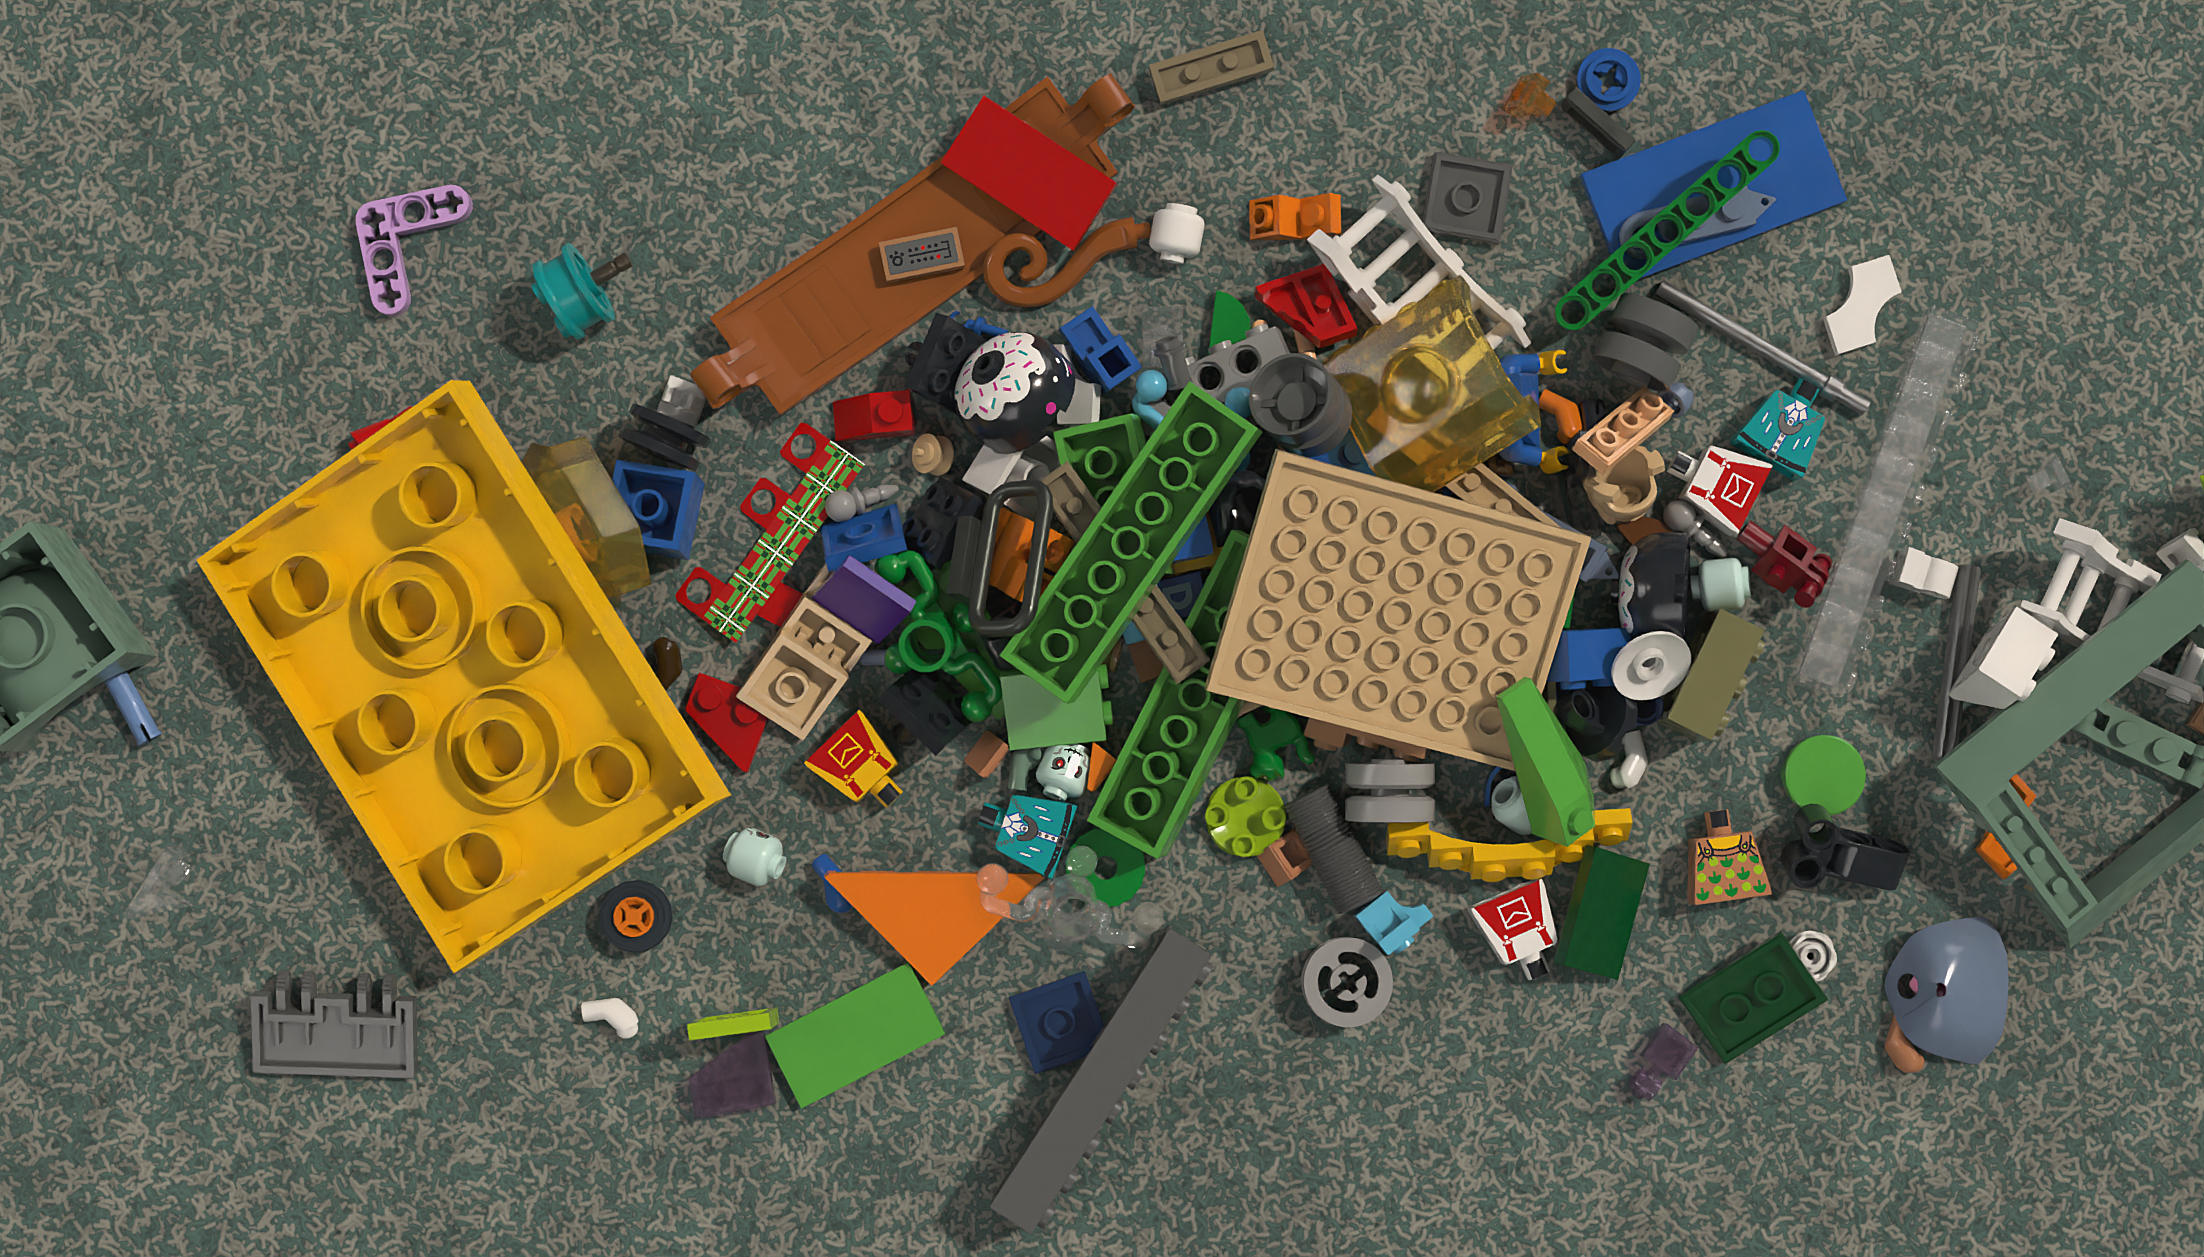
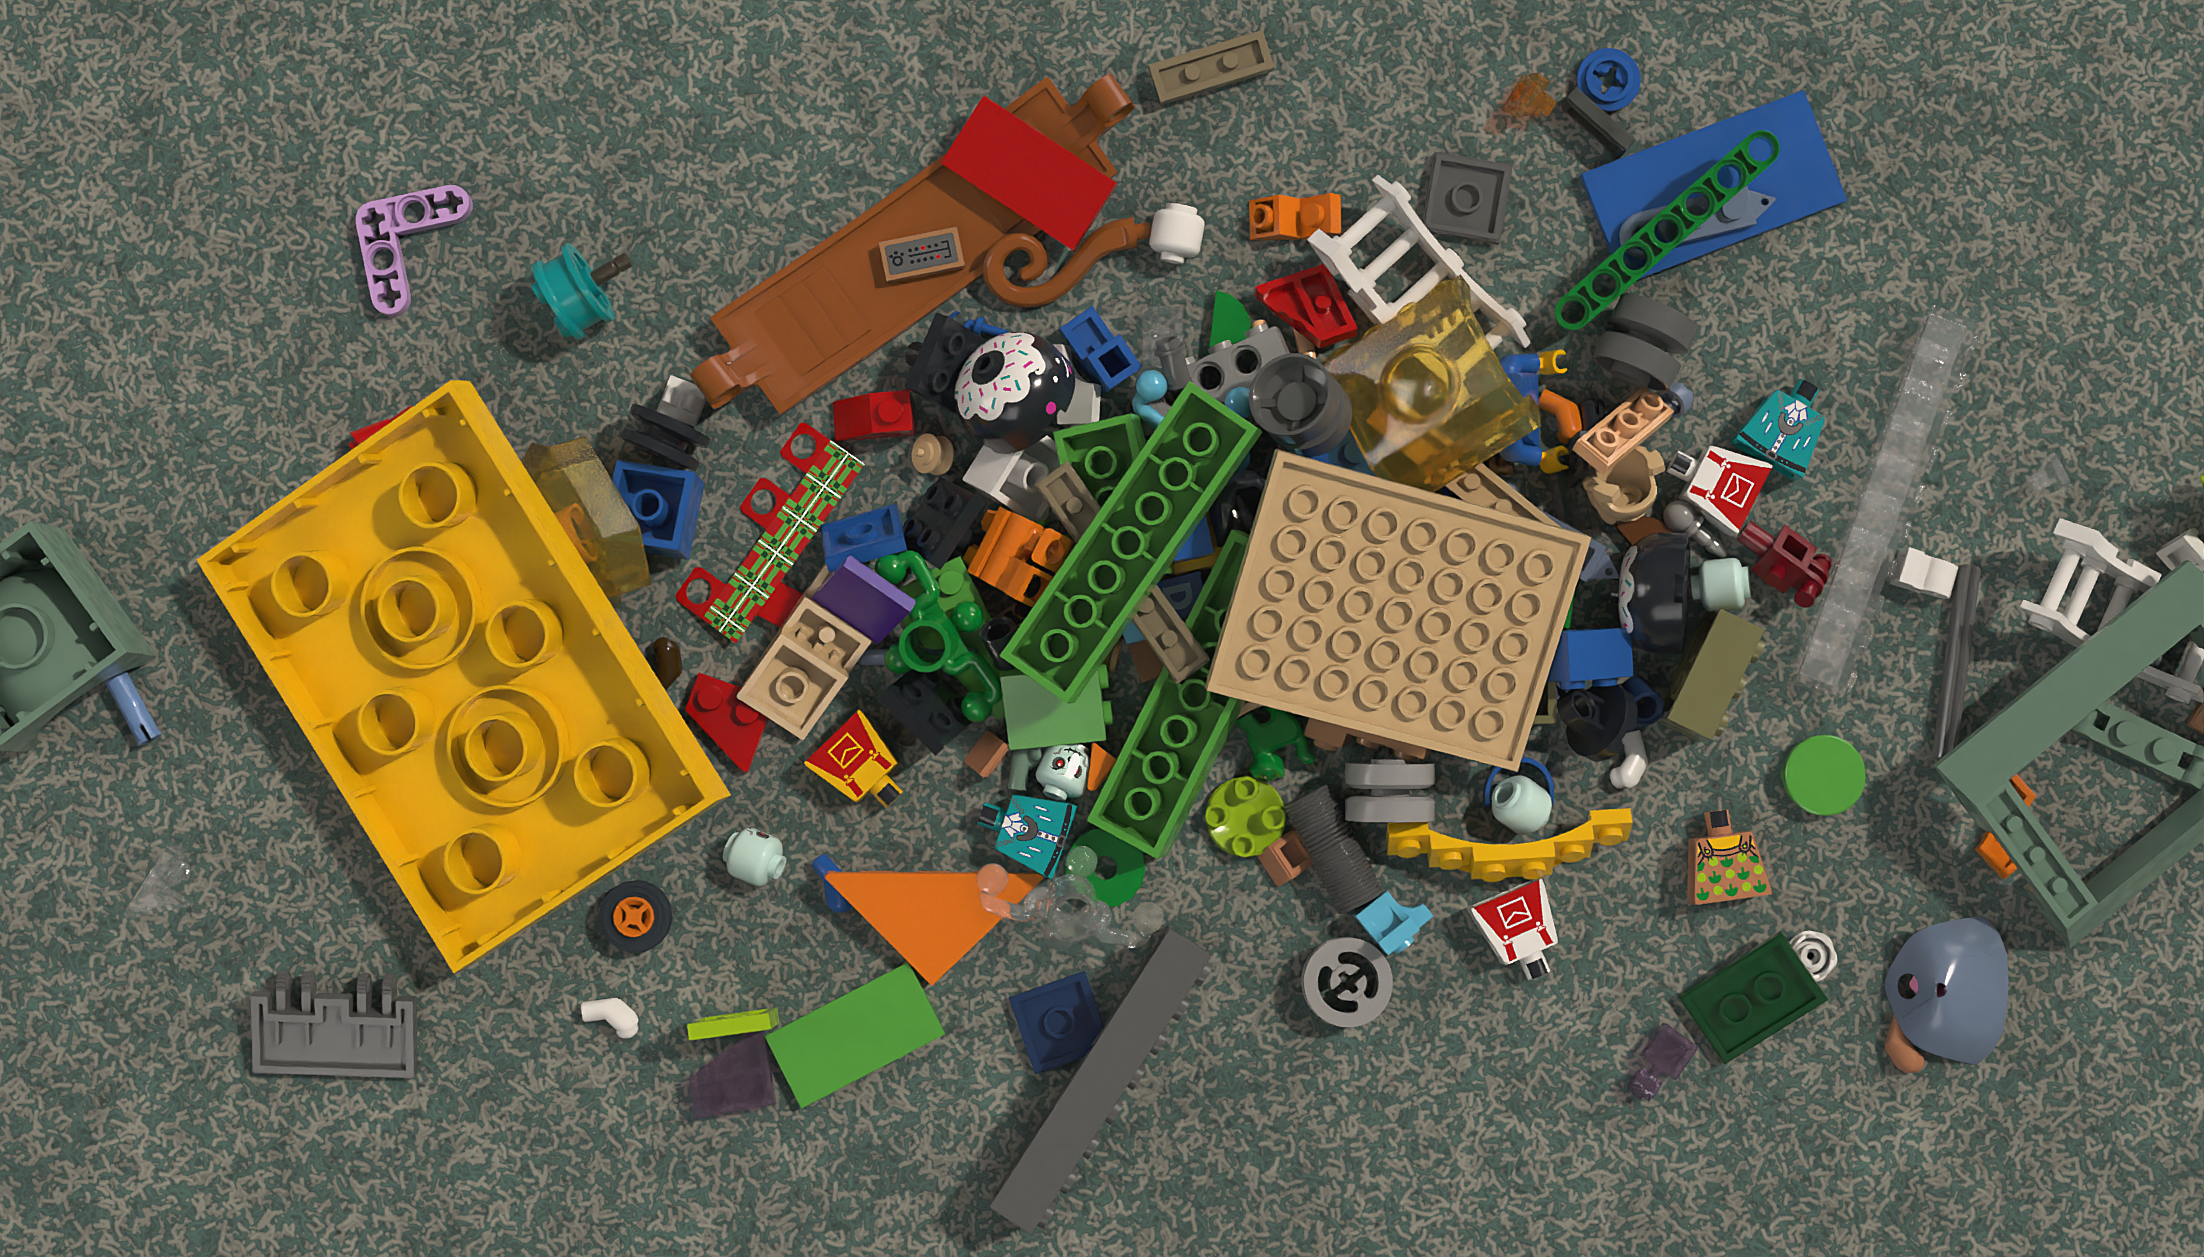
light grey bar [825,485,899,522] -> none
pearl dark grey bar [946,479,1053,637] -> none
bright green wedge [1496,677,1595,847] -> none
dark green tile [1554,844,1650,980] -> none
white dish [1611,631,1691,700] -> none
flat silver bar [1655,280,1871,415] -> none
black piece [1781,803,1911,890] -> none
white tile [1823,255,1902,356] -> none
white slope [1948,606,2058,710] -> none

